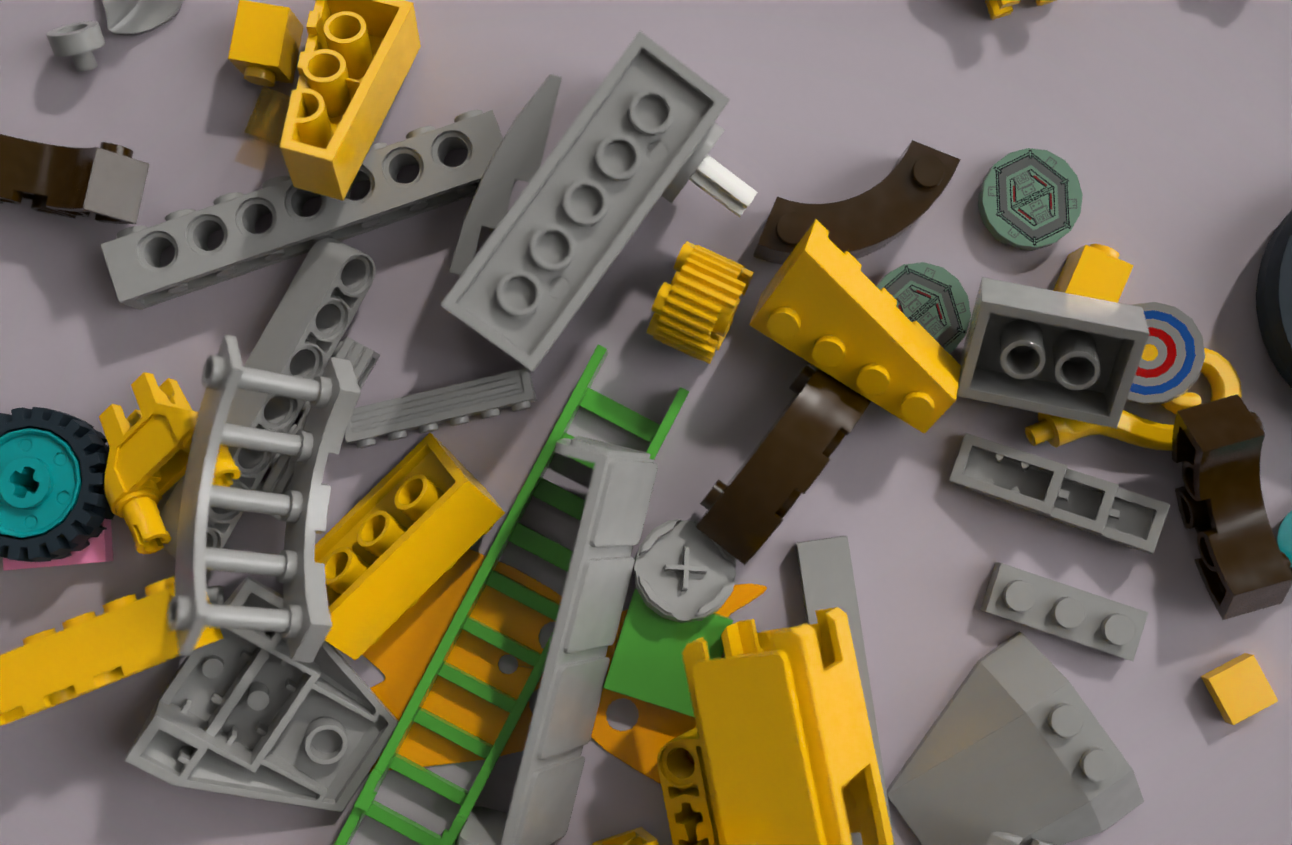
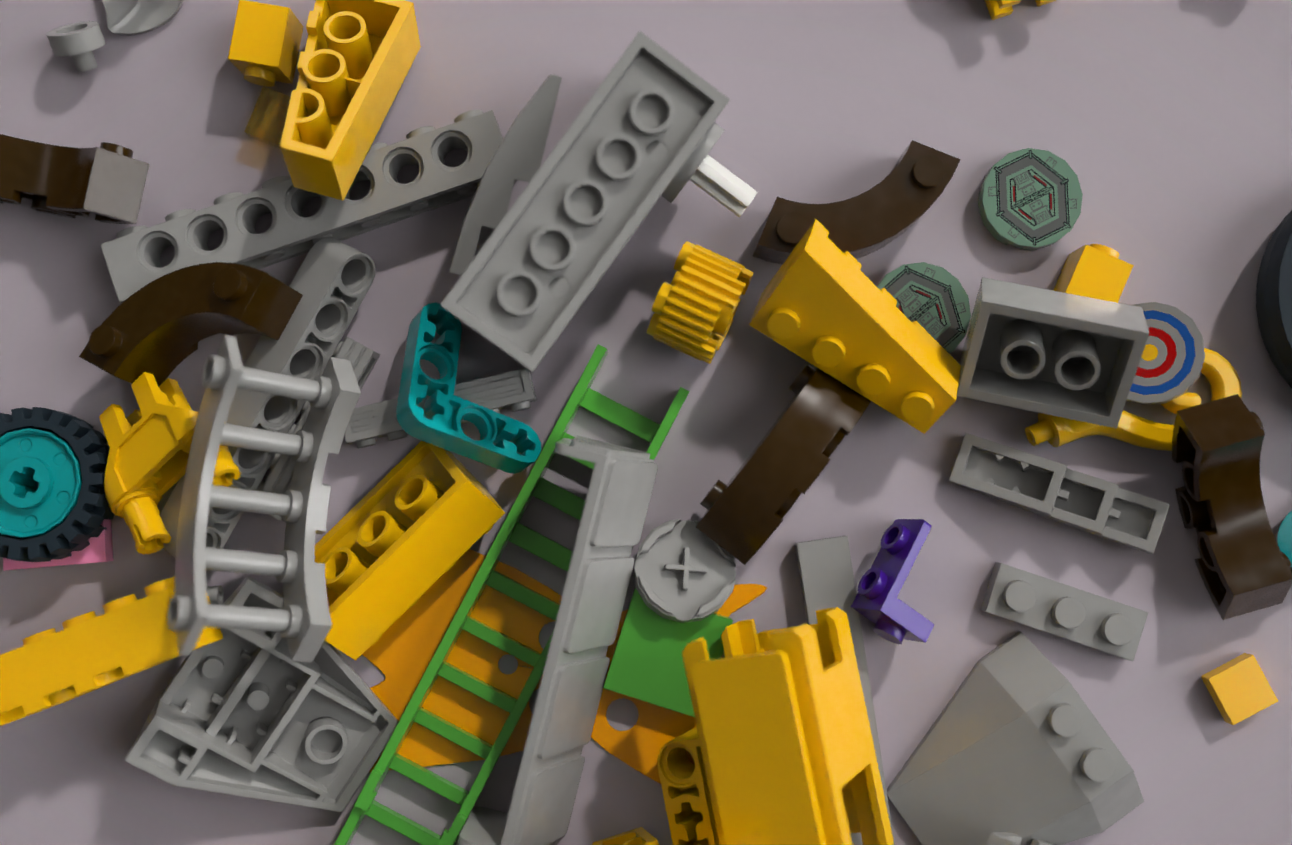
none -> dark brown brick [79,262,303,387]
none -> teal beam [396,302,542,474]
none -> dark purple bracket [851,519,935,644]

